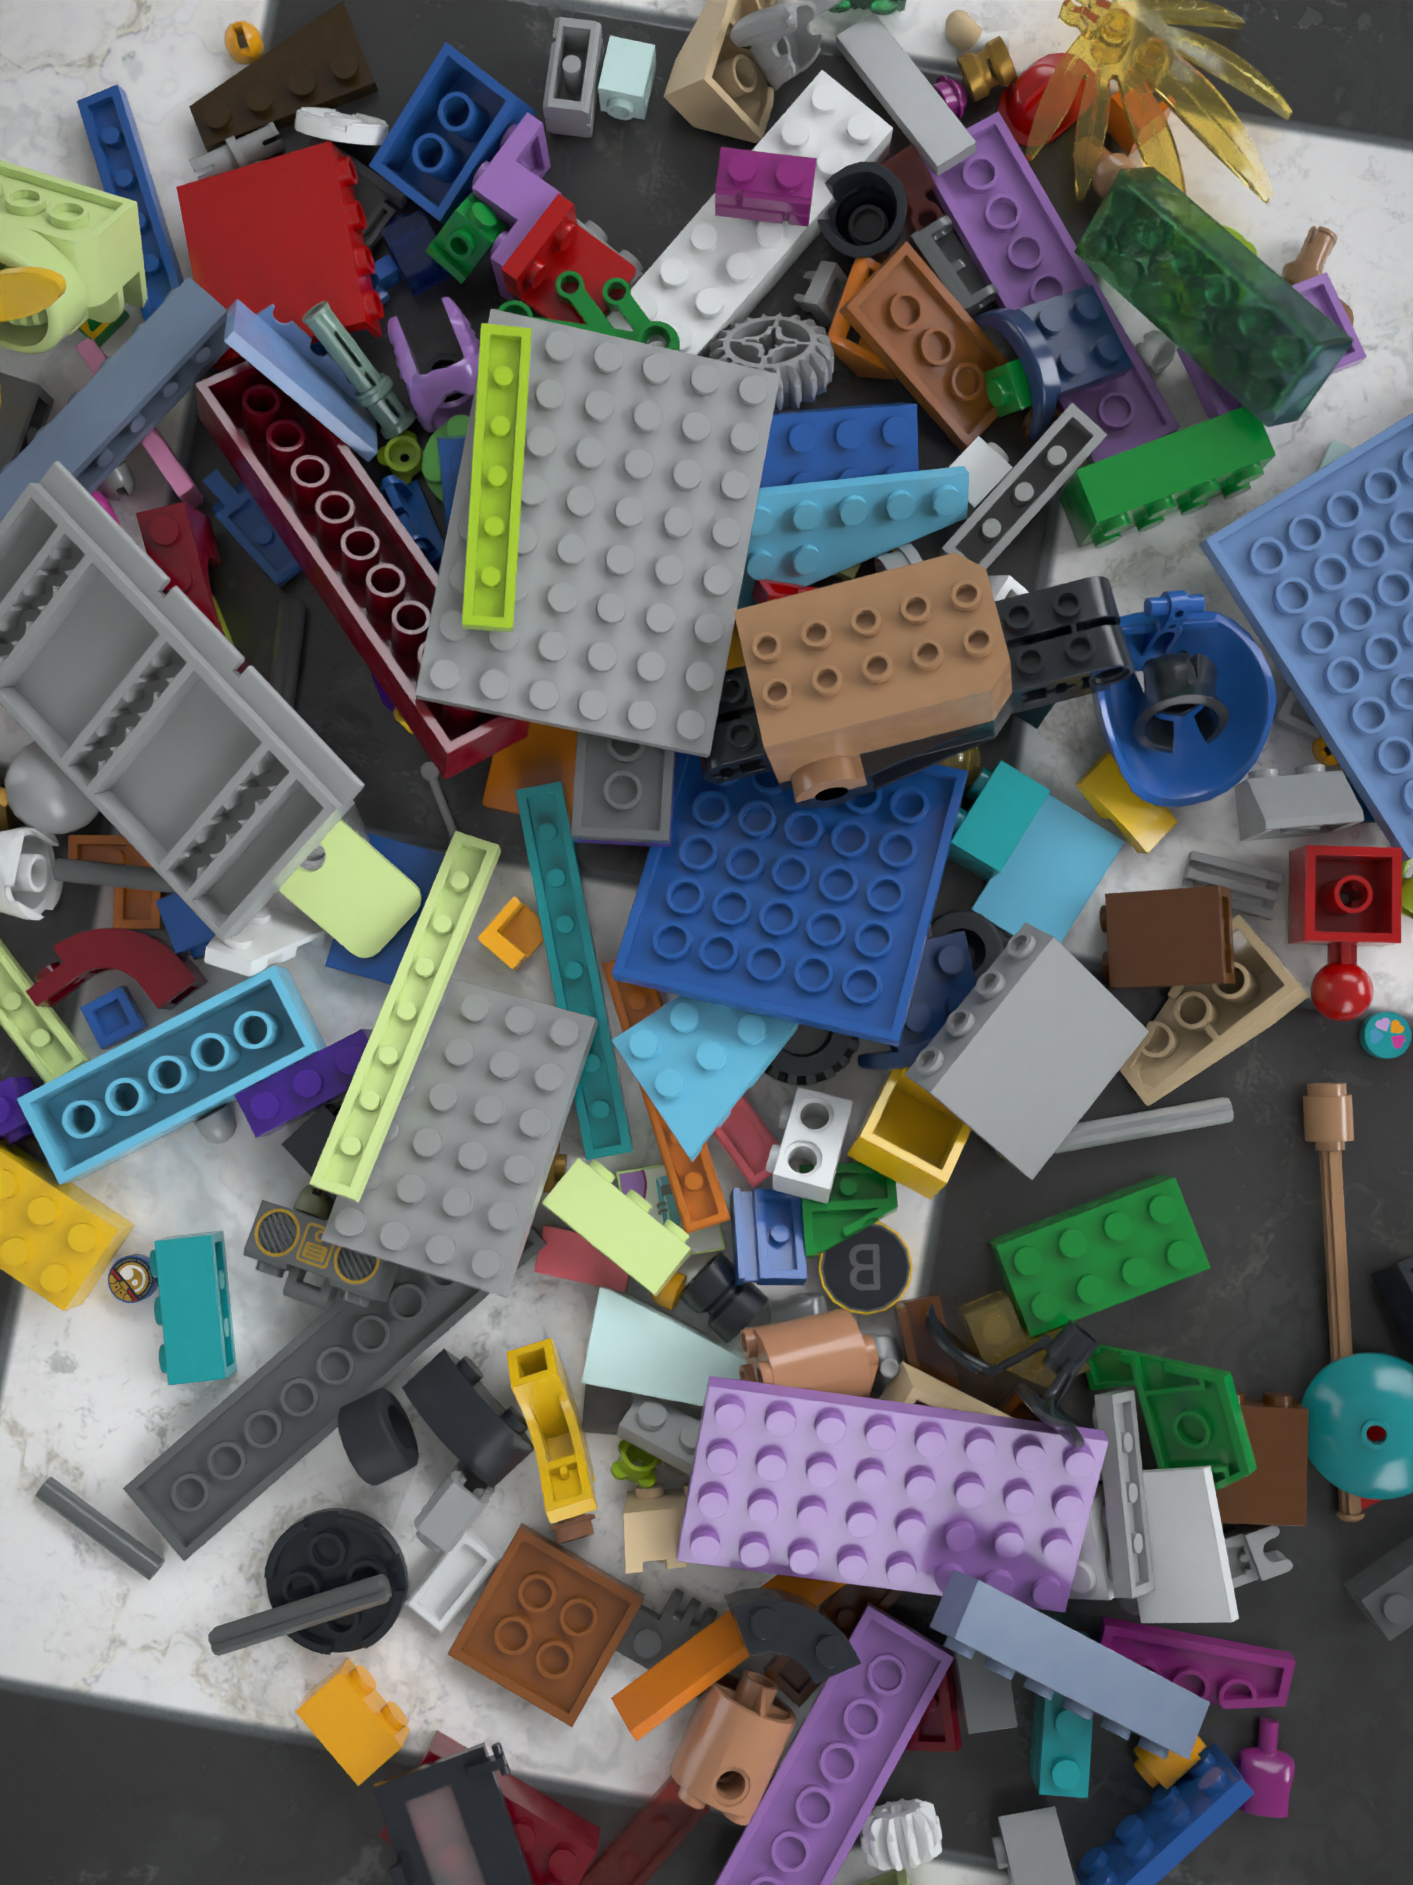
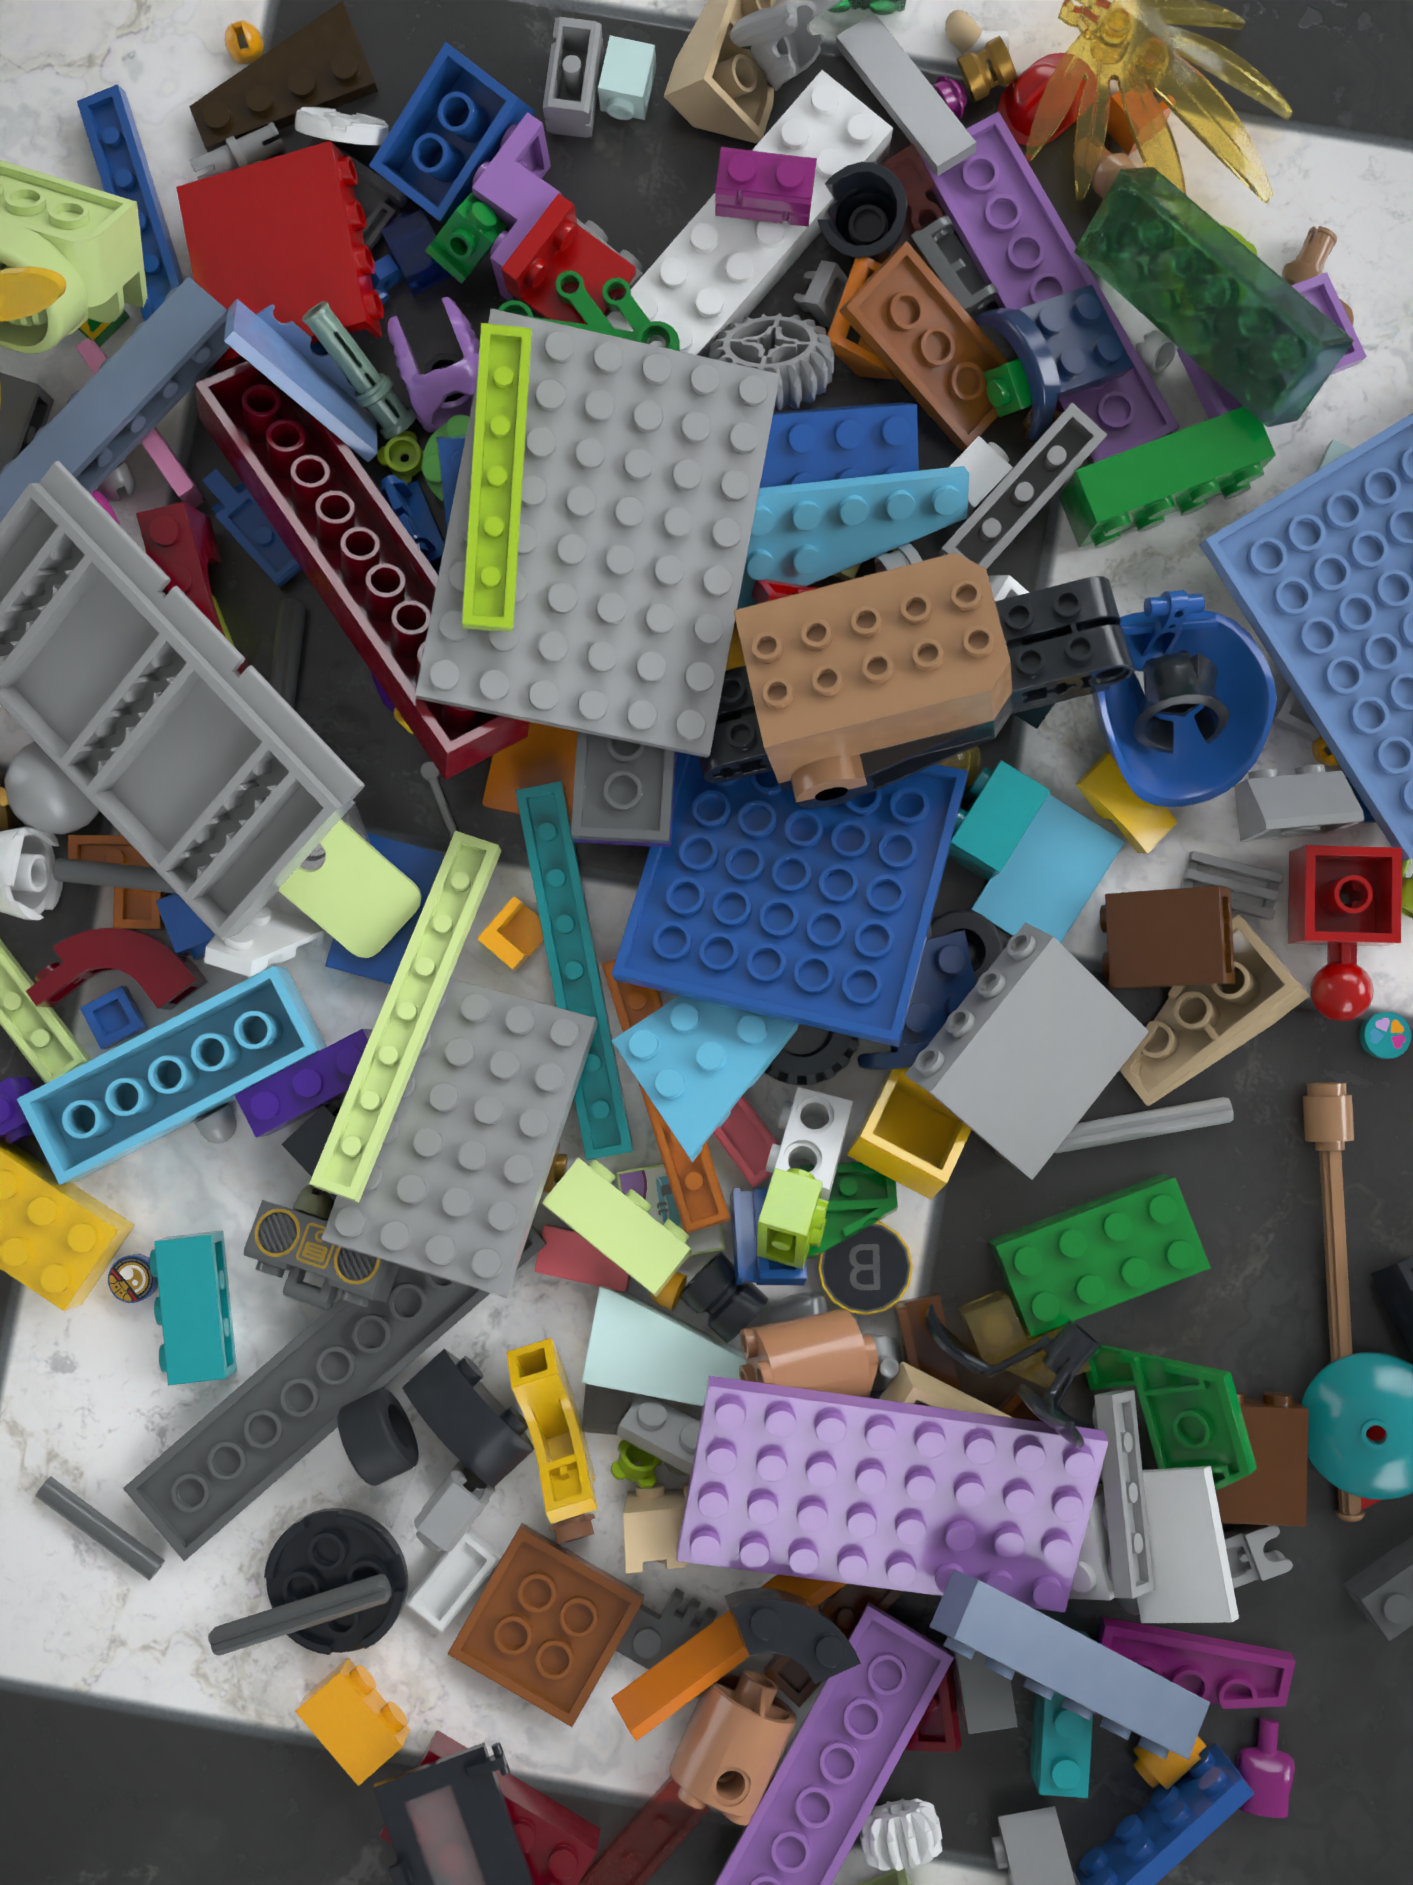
none -> lime brick [757,1168,829,1269]

